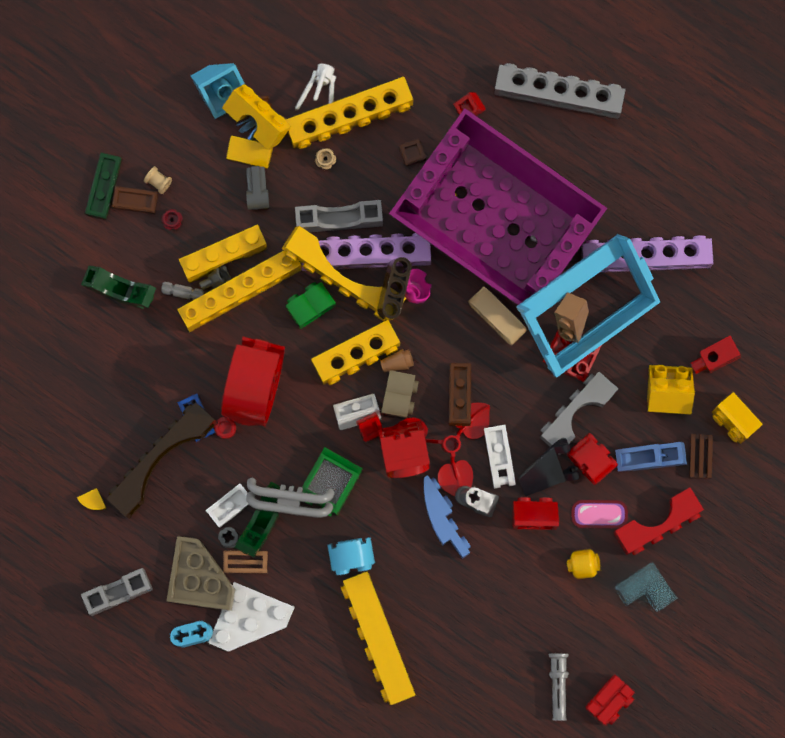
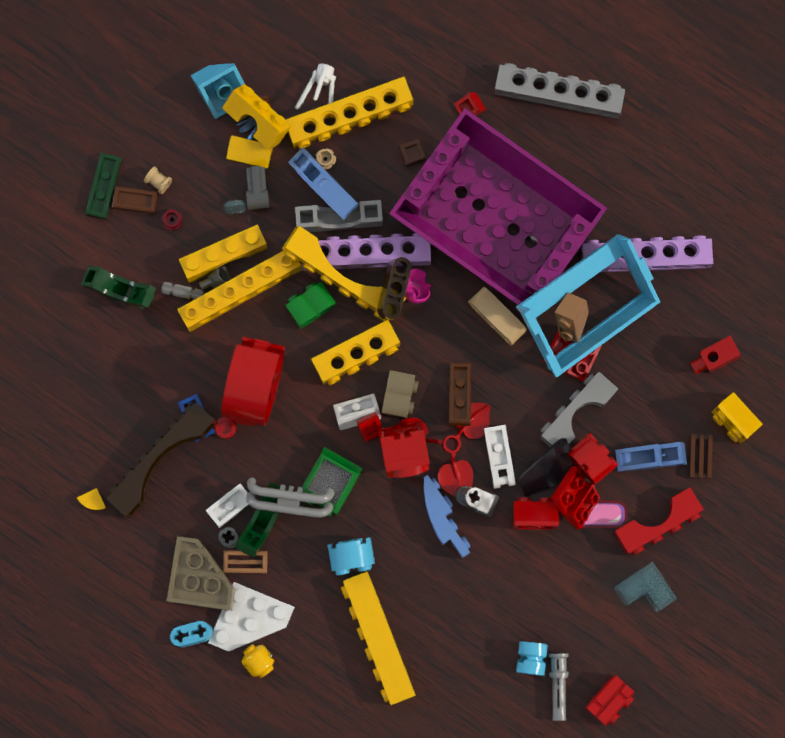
light grey arch [81,568,153,616] -> none
medium nougat cone [380,349,414,372] -> none
yellow head [567,549,600,579] -> none
yellow slope [647,365,695,414] -> none
none -> clear light blue tile [224,200,246,213]
none -> yellow head [241,644,274,678]
none -> medium blue slope [288,147,359,220]
none -> medium azure wheel [516,641,548,676]
none -> red slope [551,466,600,530]

